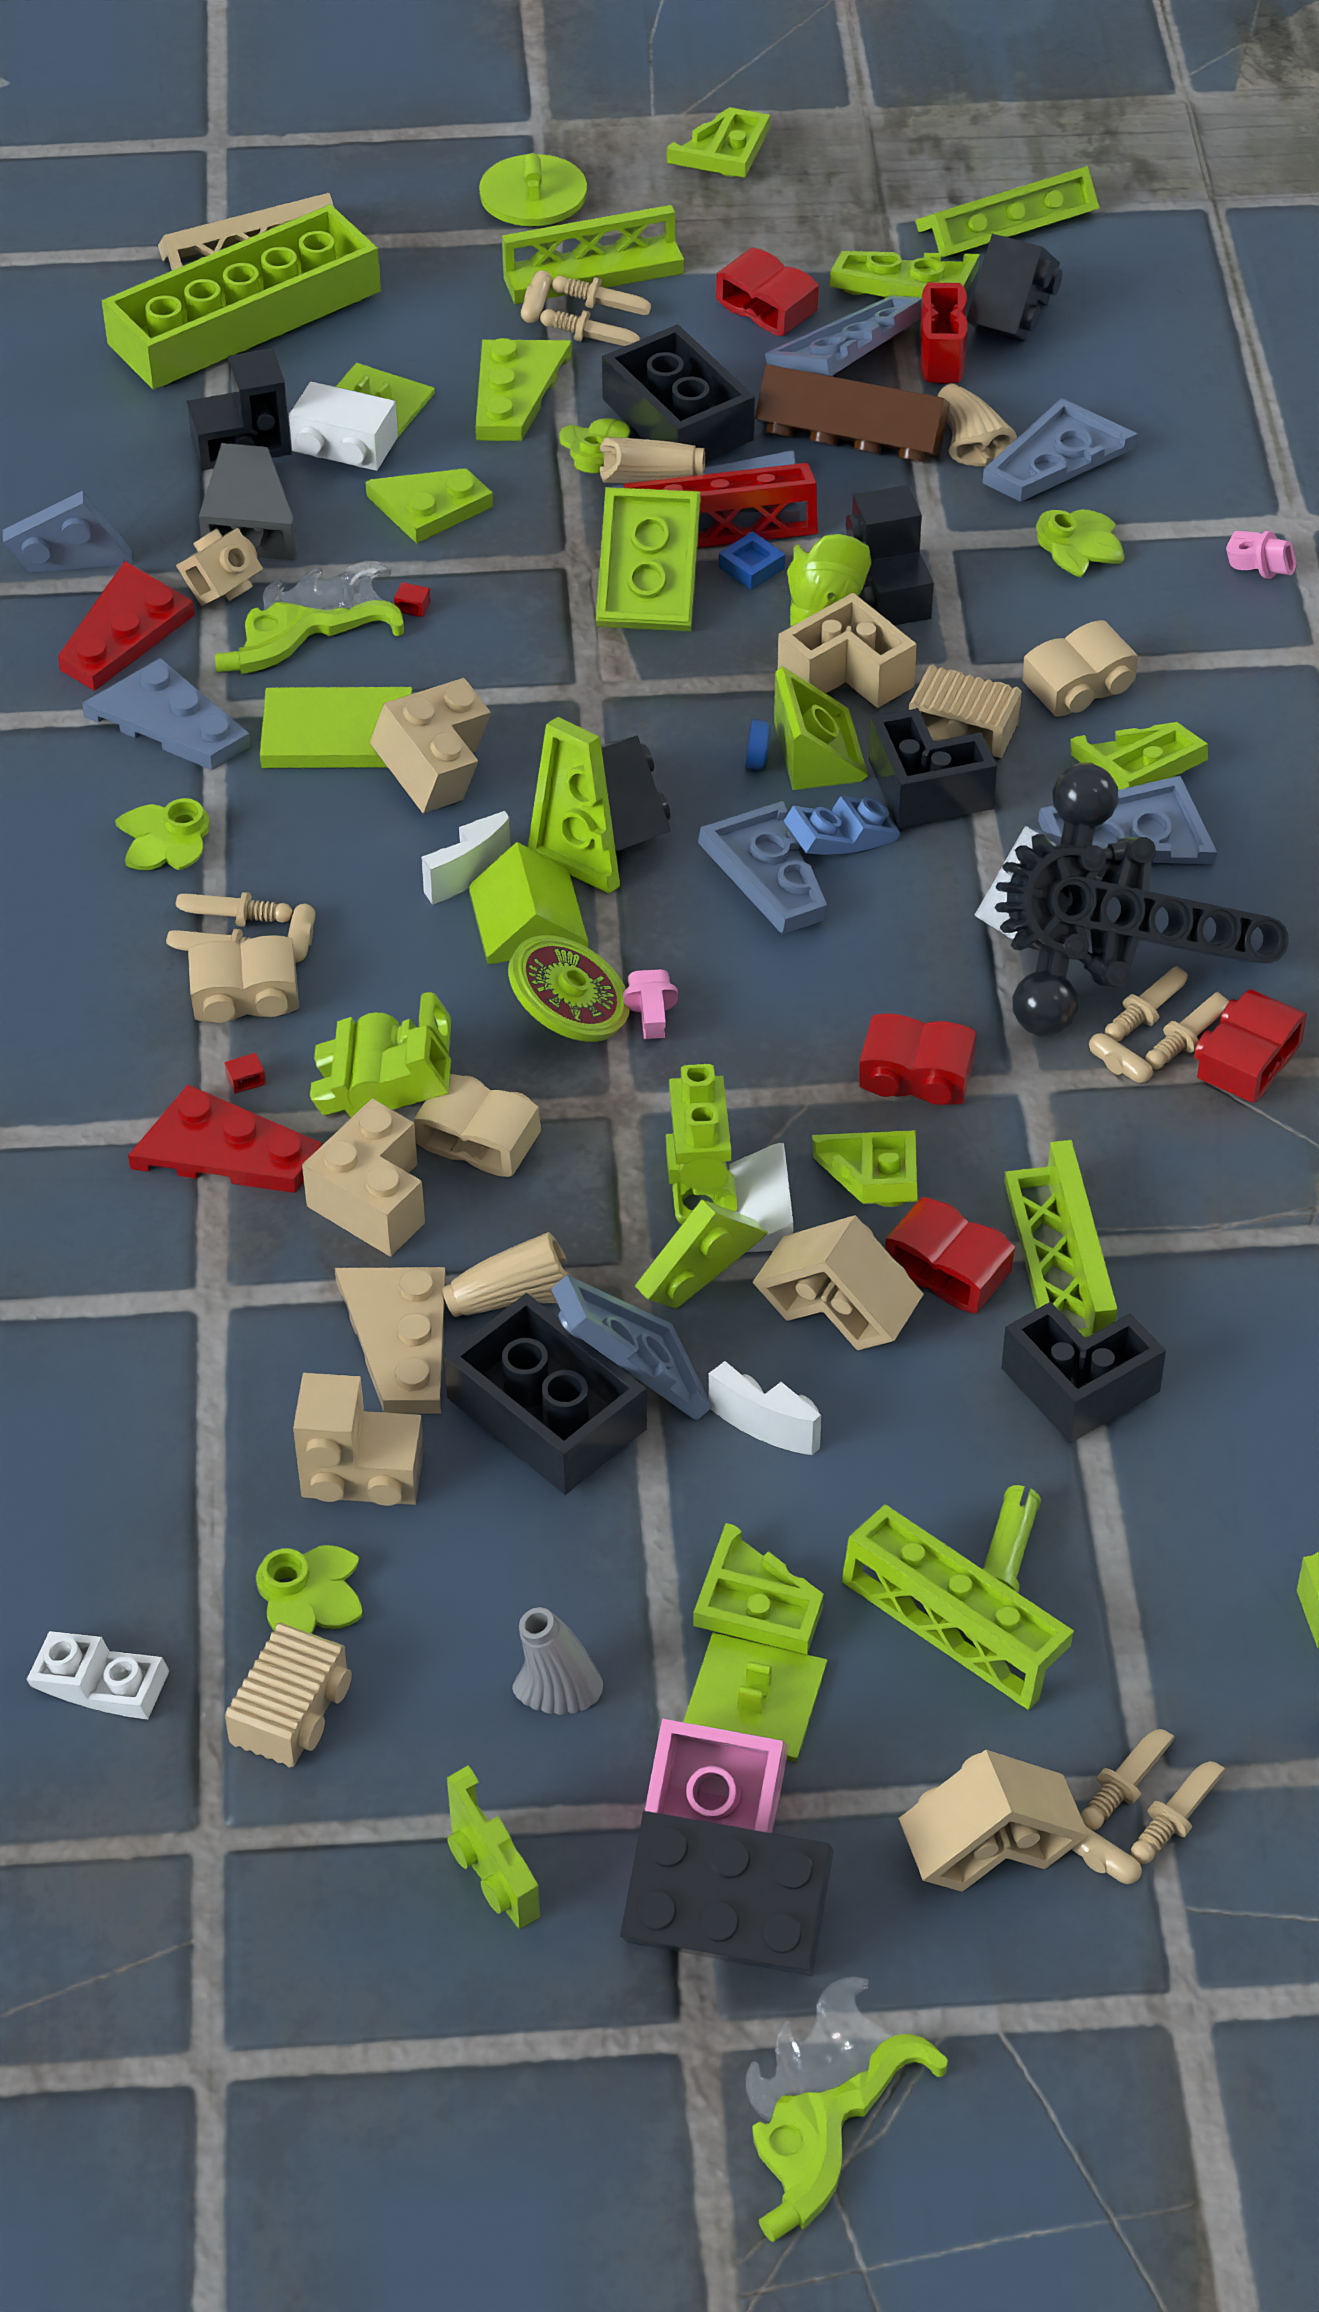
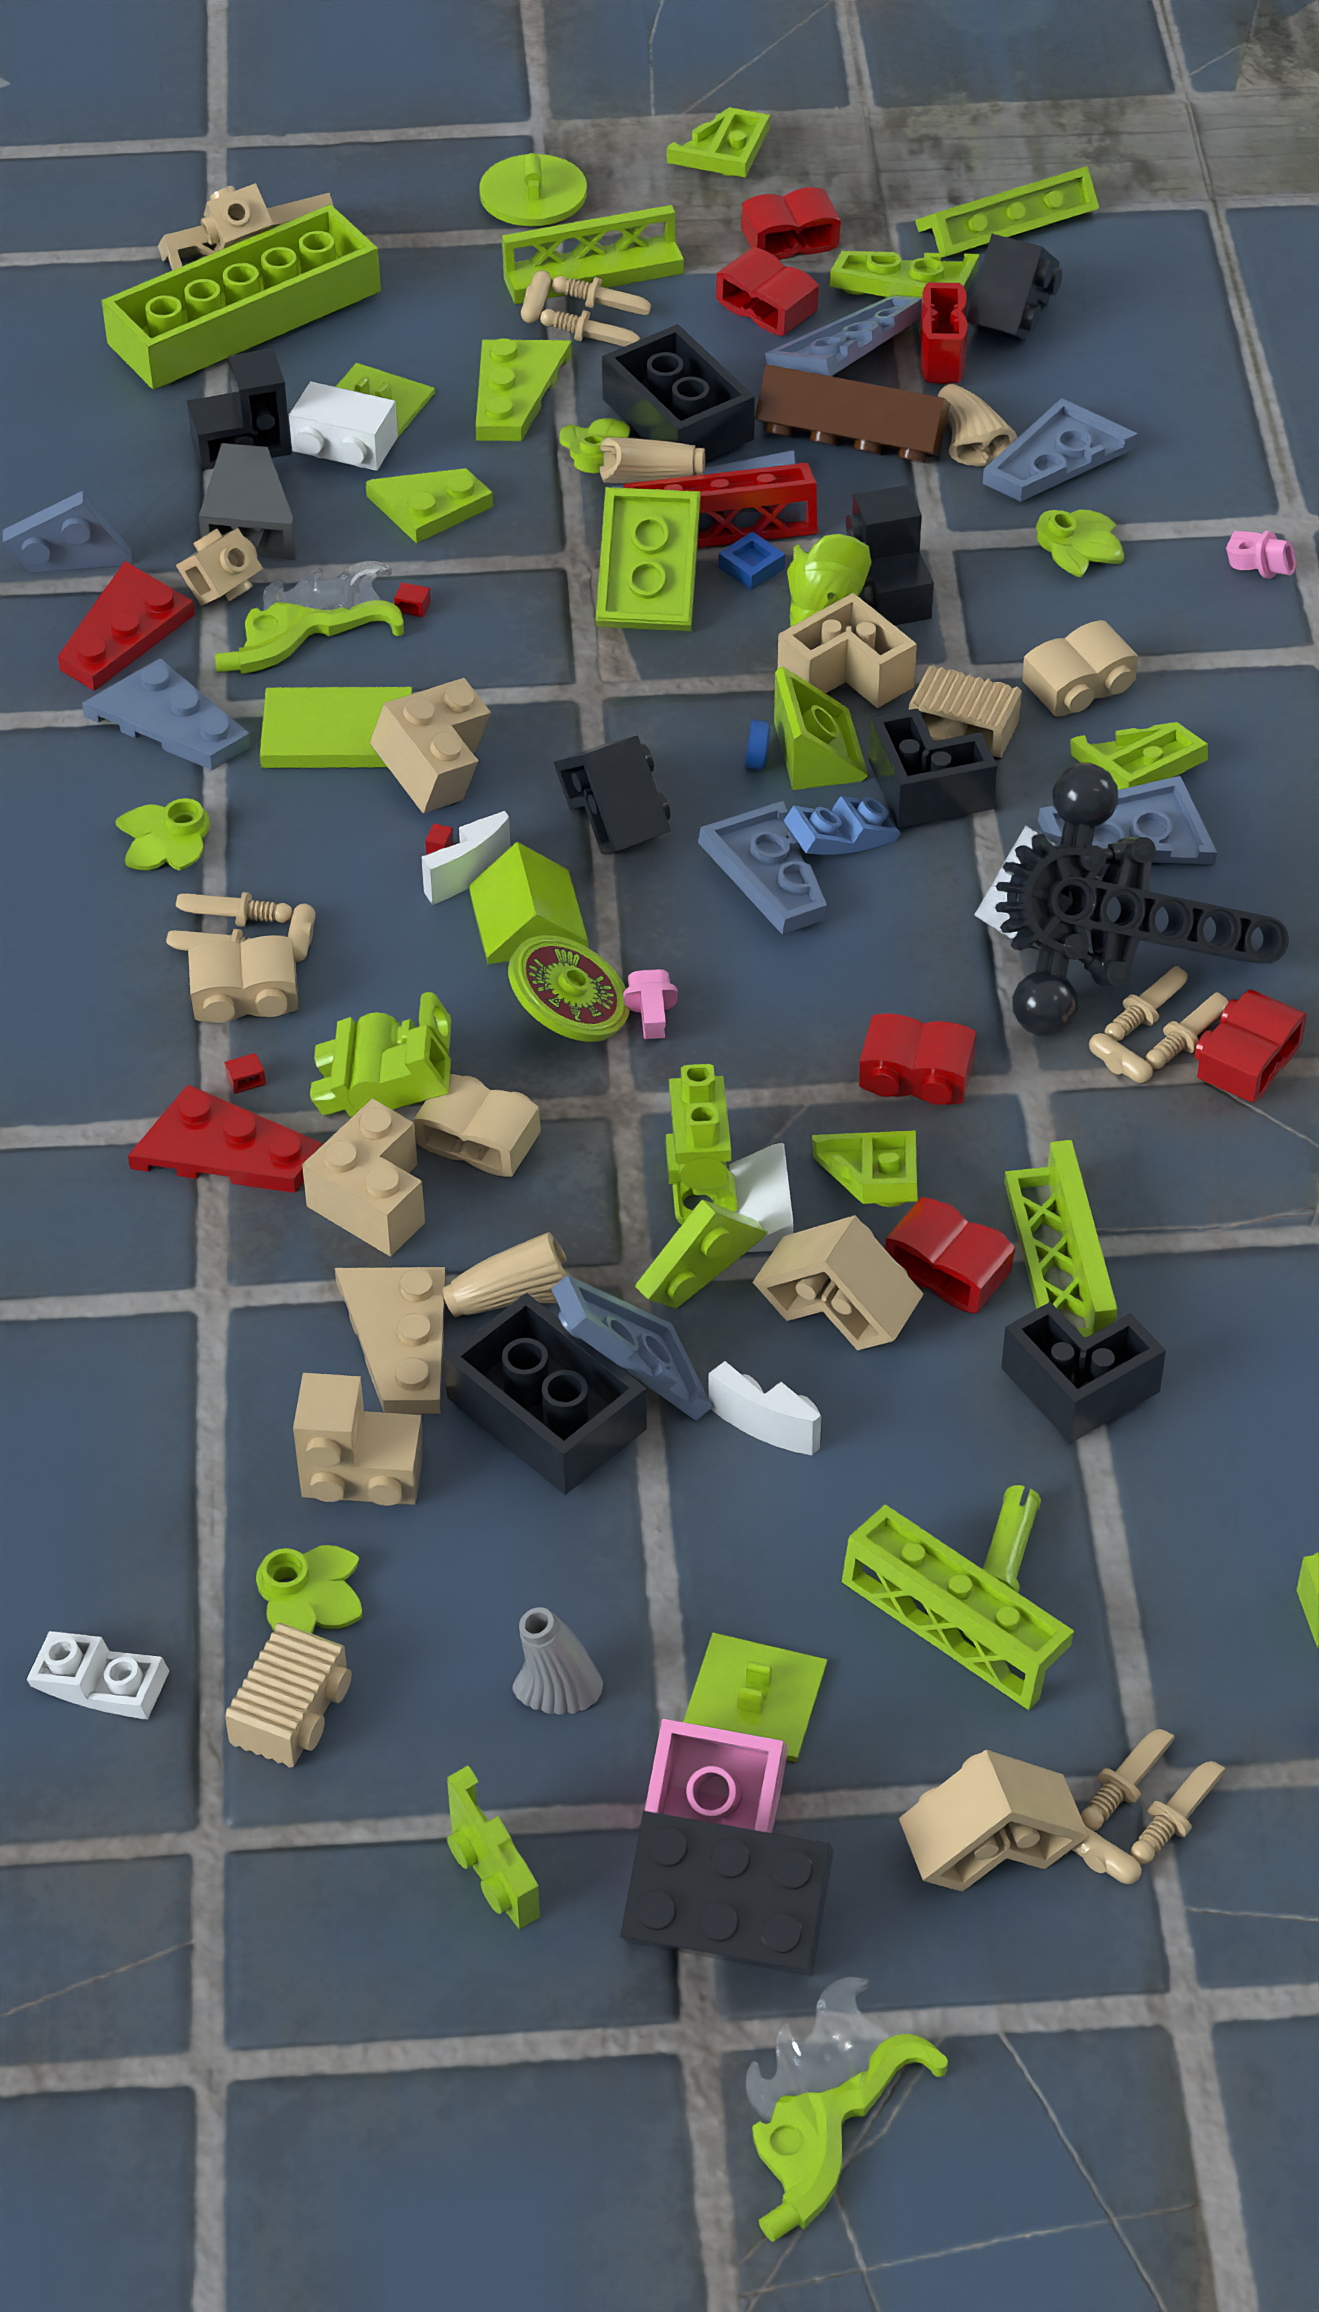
lime wing [528,717,620,894] -> none
lime wing [693,1523,824,1655] -> none
none -> tan brick [201,183,274,251]
none -> red piece [425,823,454,855]
none -> red brick [741,187,841,260]

